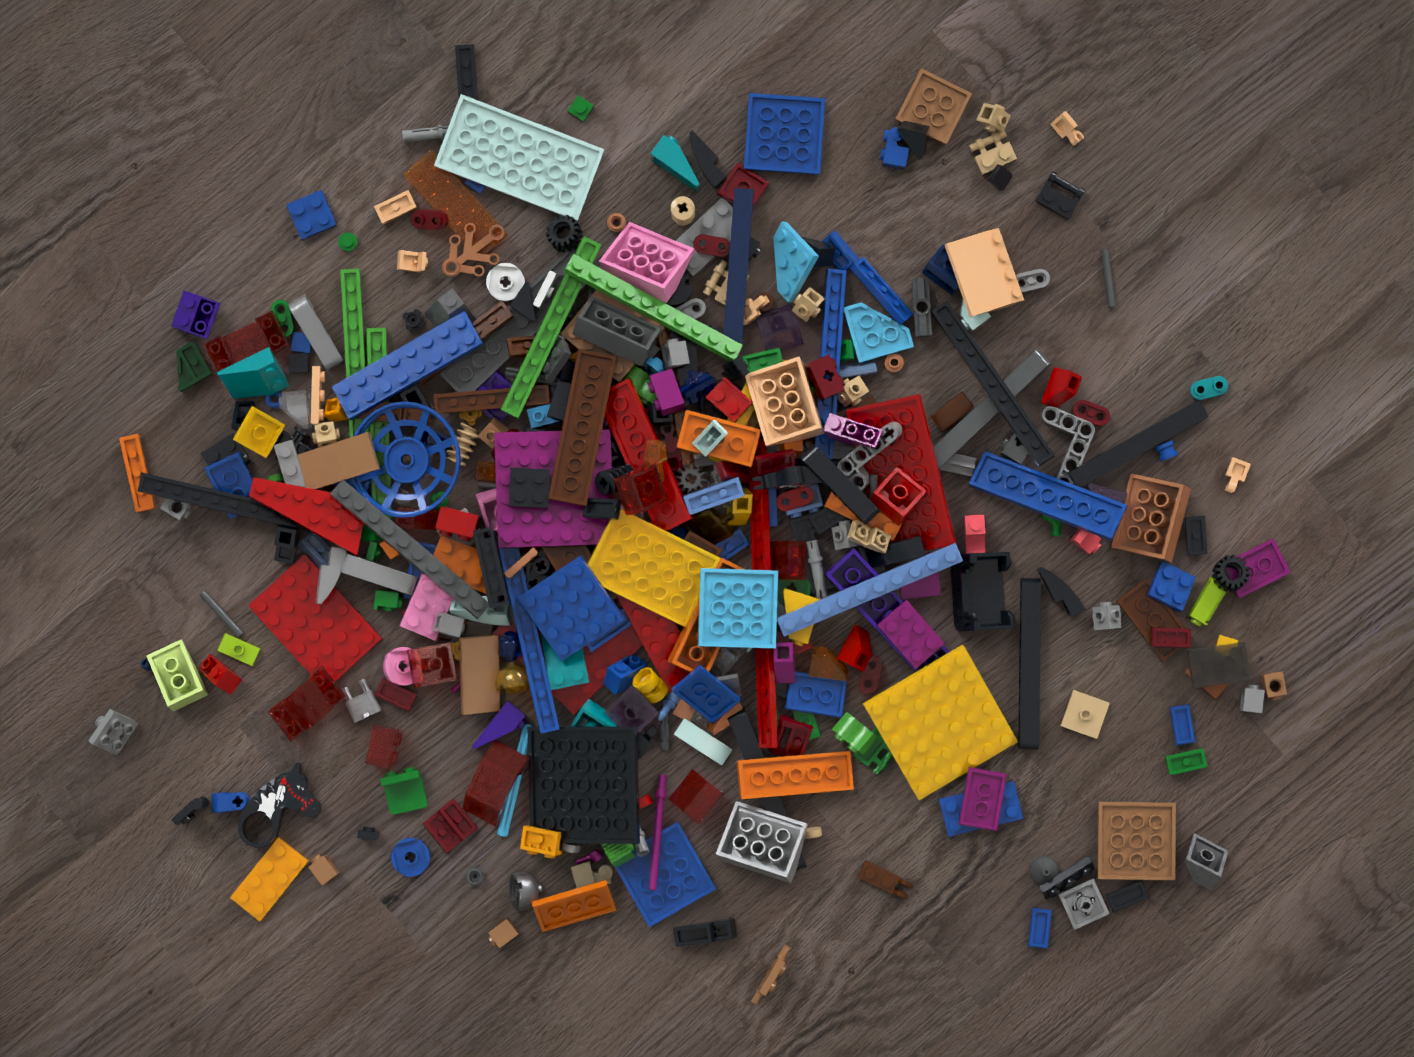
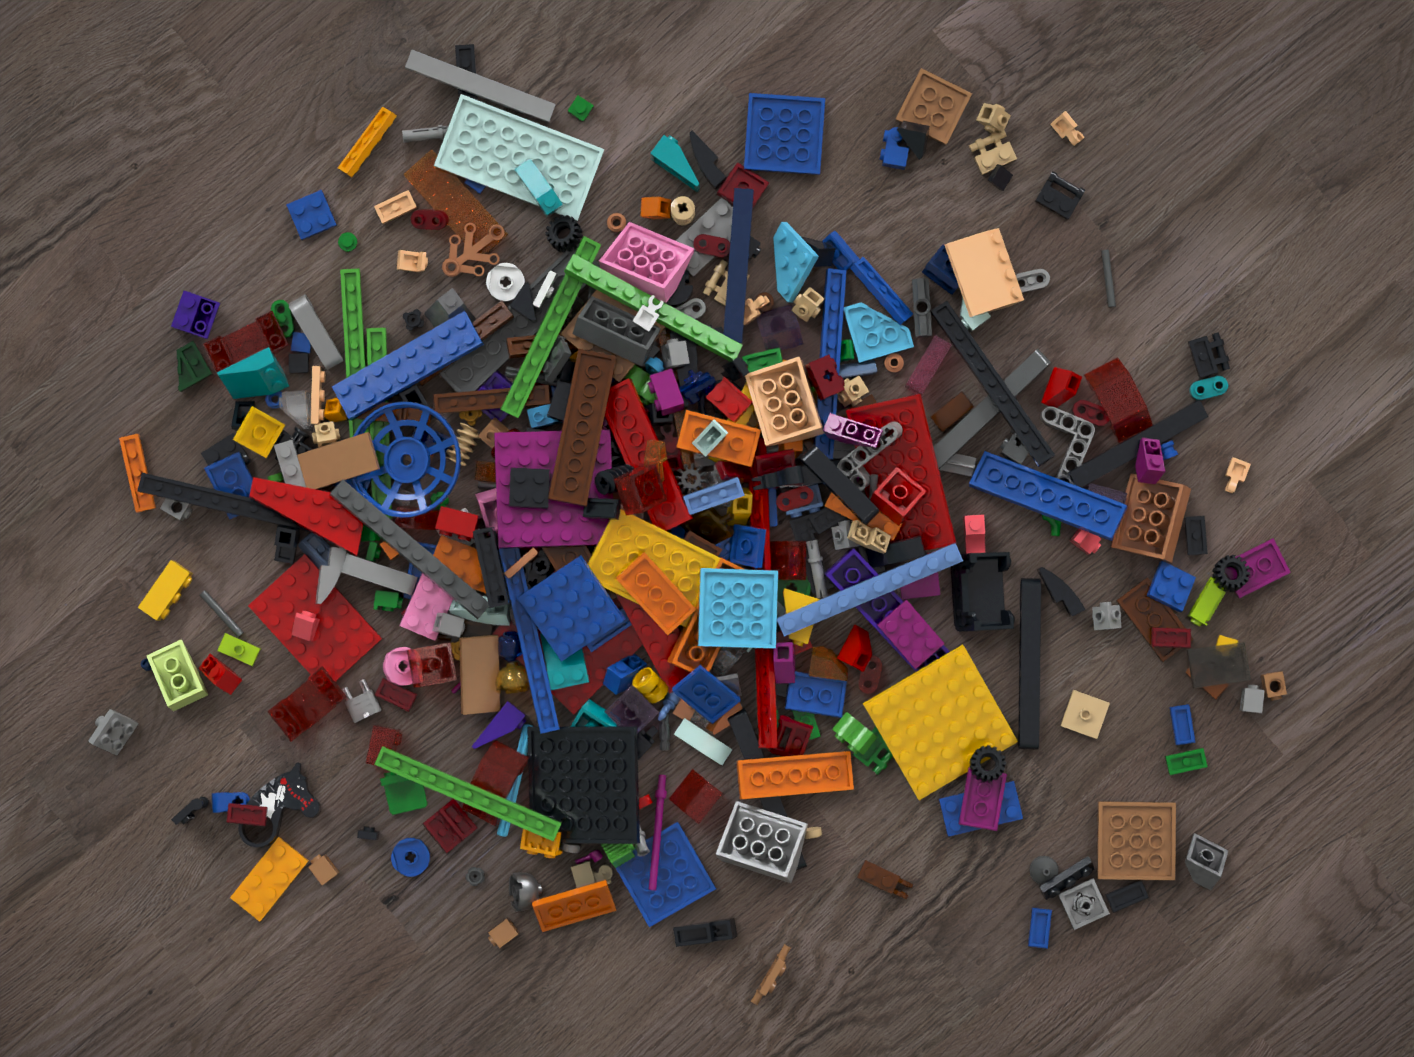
none -> yellow brick [138,560,193,621]
none -> dark red plate [226,803,268,827]
none -> coral slope [292,611,320,641]
none -> light orange plate [338,107,397,177]
none -> bright green plate [374,746,561,842]
none -> light grey tile [405,50,555,123]
none -> slope [514,159,563,217]
none -> orange plate [616,552,697,635]
none -> white plate [632,295,663,332]
none -> orange brick [640,197,671,220]
none -> blue plate [730,524,766,568]
none -> clear pink brick [905,335,952,396]
none -> black tyre [969,745,1006,783]
none -> clear red slope [1083,357,1153,443]
none -> magenta slope [1135,438,1165,484]
none -> black plate [1188,332,1230,378]

